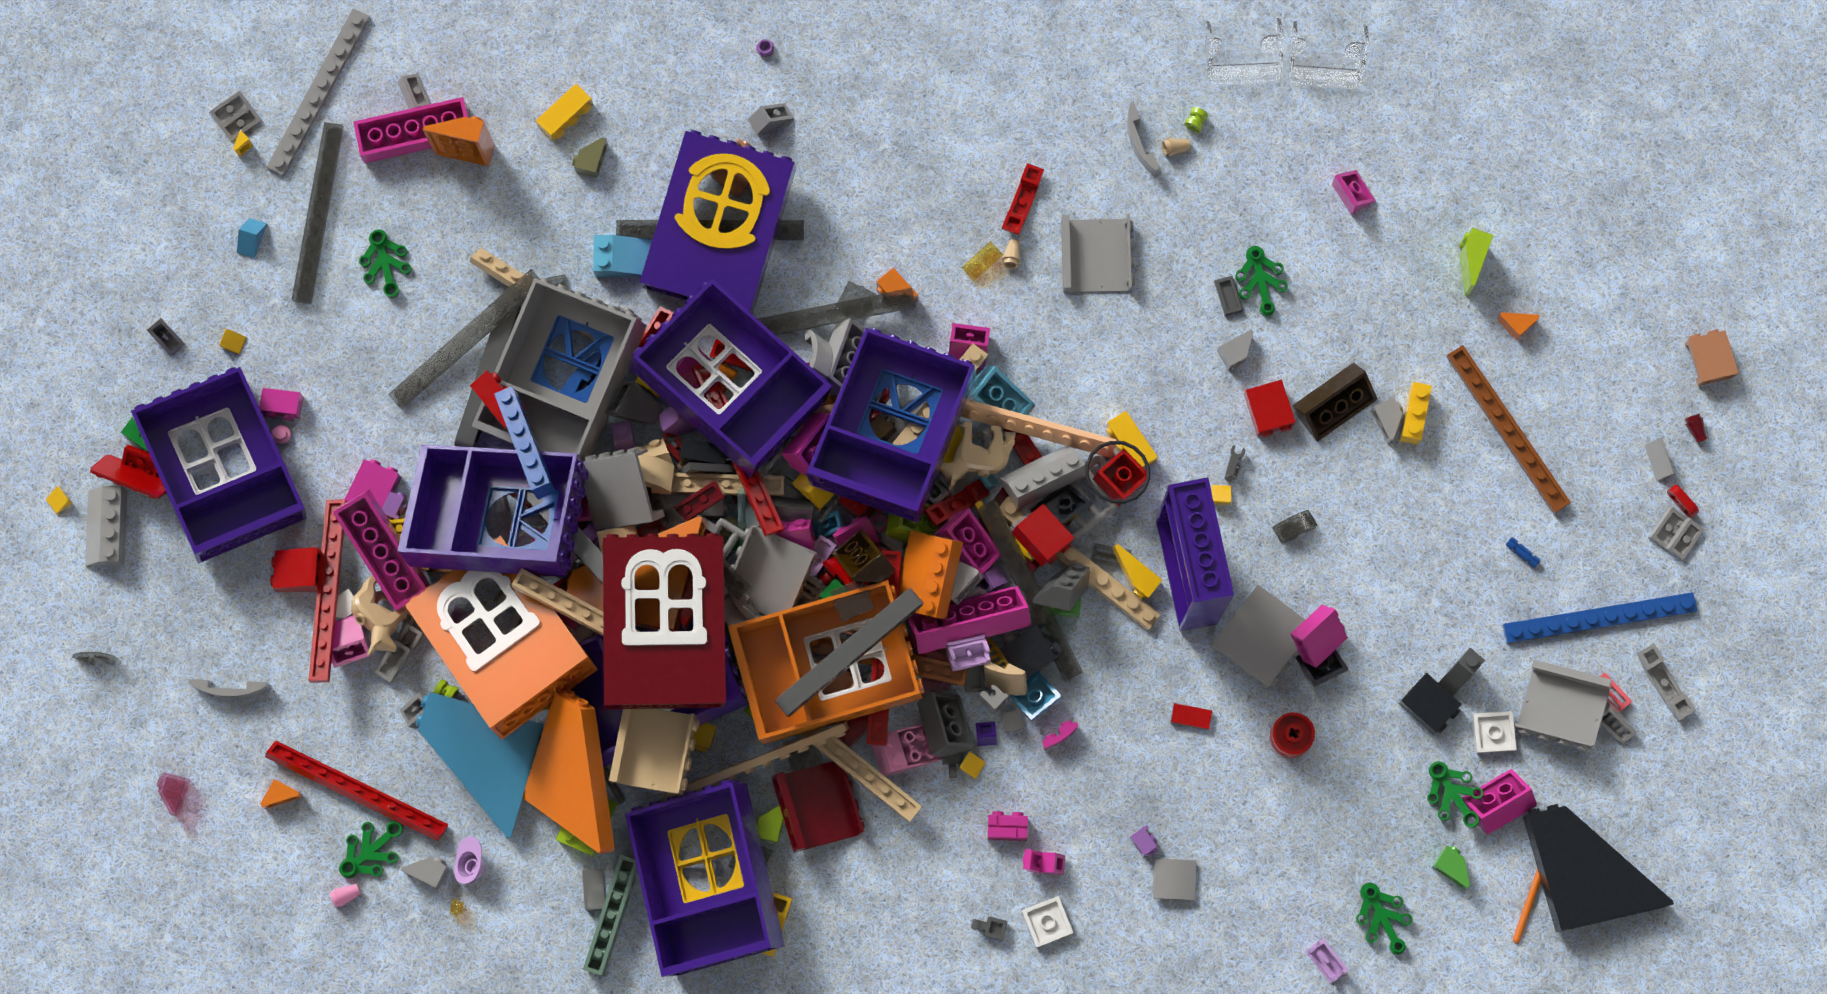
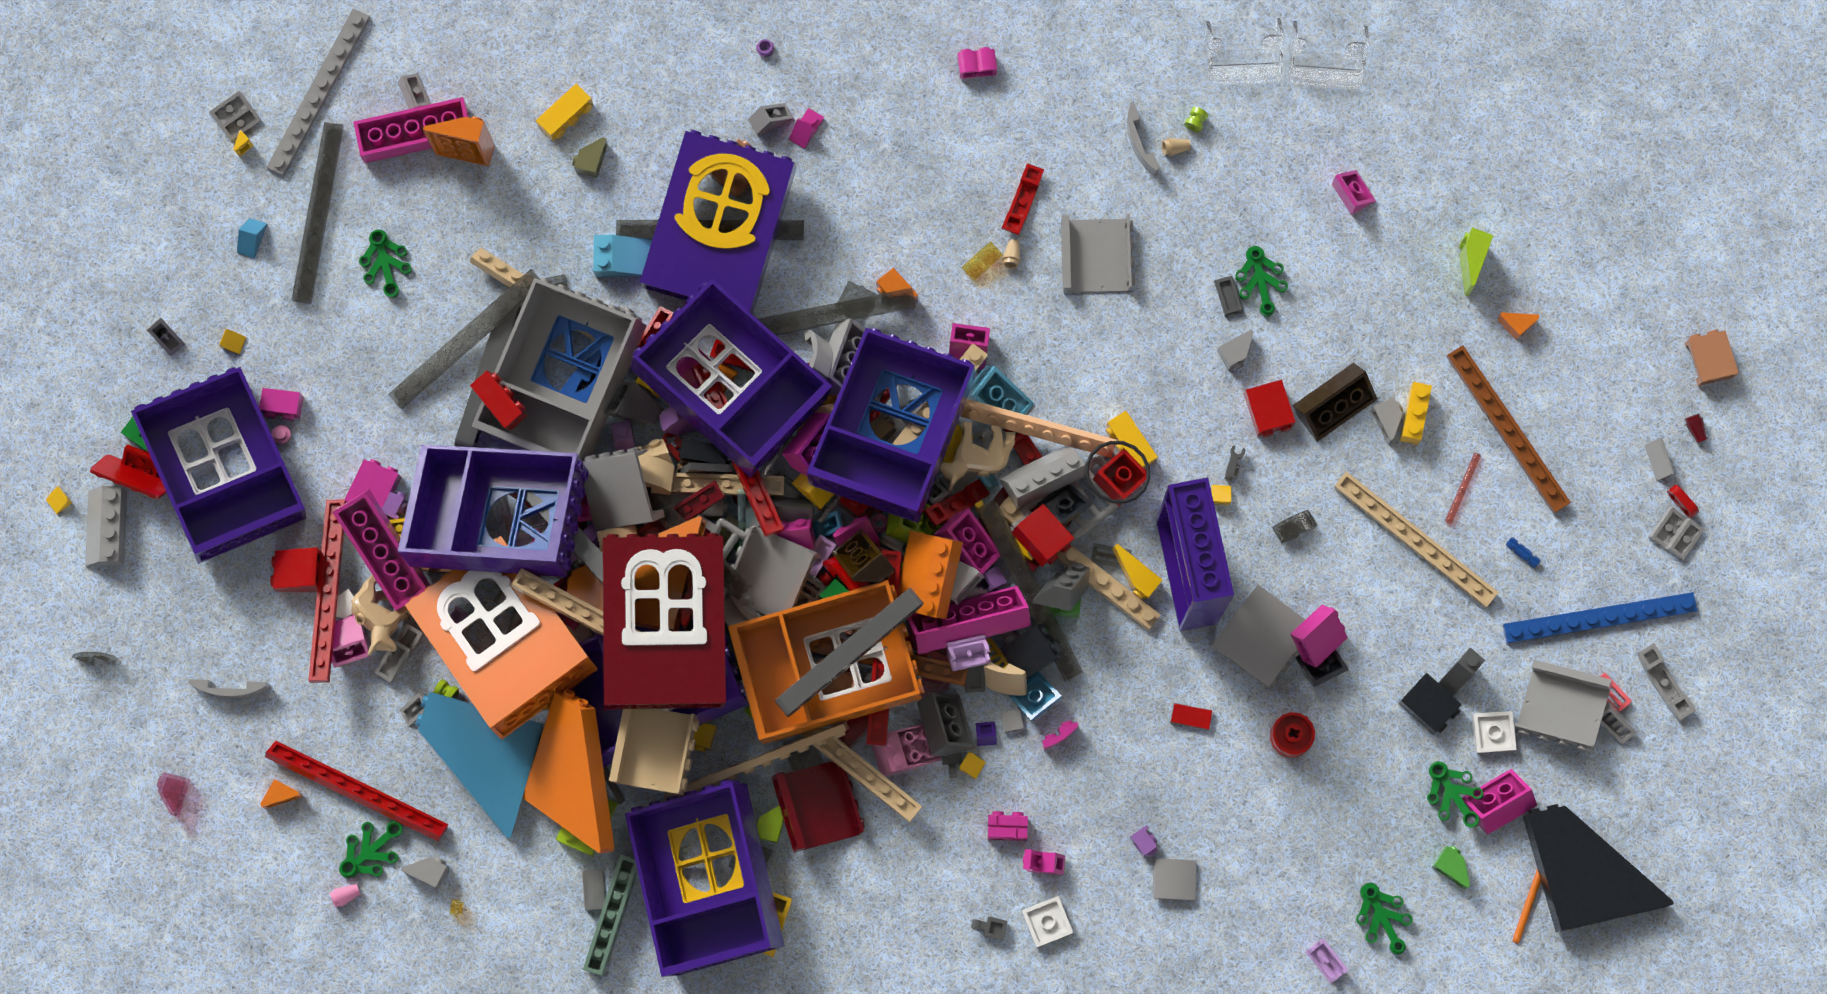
lavender piece [454,836,486,884] -> none
brick [494,386,556,500] -> none
clear smoke piece [830,581,874,622] -> none
light grey hinge [979,685,1009,714] -> none
none -> dark pink slope [789,108,824,149]
none -> dark pink brick [957,47,997,79]
none -> tan plate [1334,471,1499,608]
none -> clear red bar [1445,453,1481,524]

